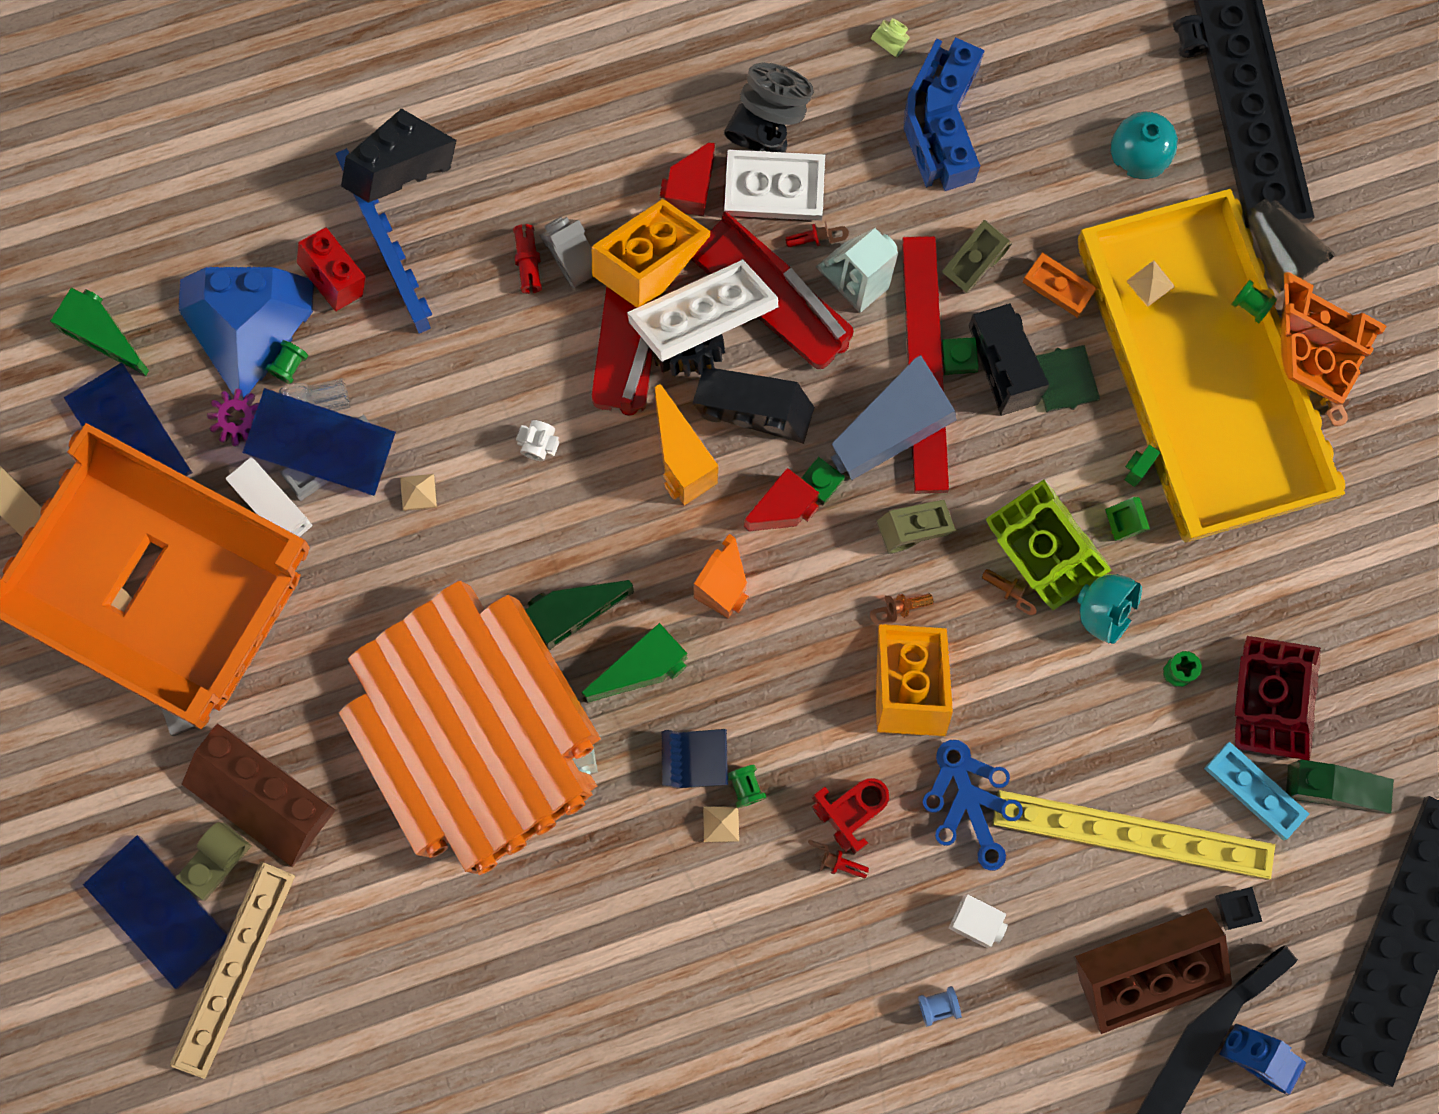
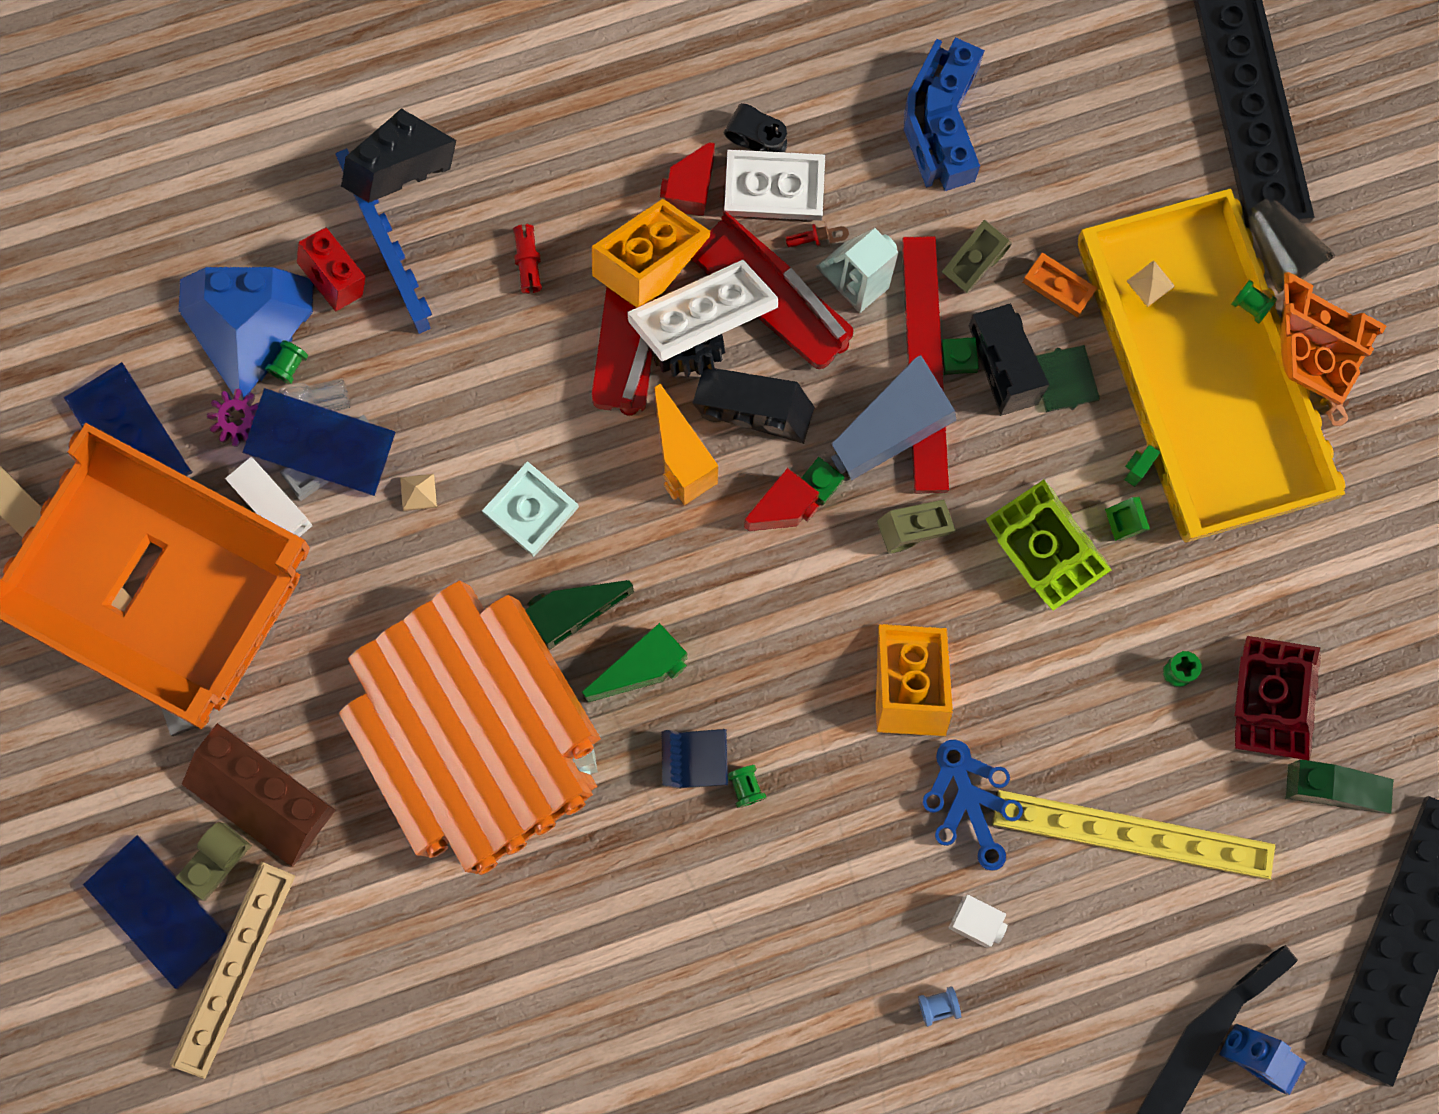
green slope [50,287,149,376] -> none
white gear [516,420,559,461] -> none
light grey pin [539,217,593,288] -> none
orange slope [694,534,749,619] -> none
tan slope [703,806,739,842] -> none
dark grey wheel [740,62,814,125] -> none
red piece [808,840,869,879] -> none
red pin [812,778,889,854] -> none
piece [870,593,934,624] -> none
yellowish green plate [871,18,910,58] -> none
piece [982,569,1037,615] -> none
copper slope [1075,908,1232,1034] -> none
teal cylinder [1077,574,1142,644] -> none
teal cylinder [1110,111,1178,179] -> none
black bush [1173,15,1208,58] -> none
medium azure plate [1204,742,1309,841] -> none
black plate [1215,887,1263,930] -> none
none -> light aqua plate [482,461,579,557]

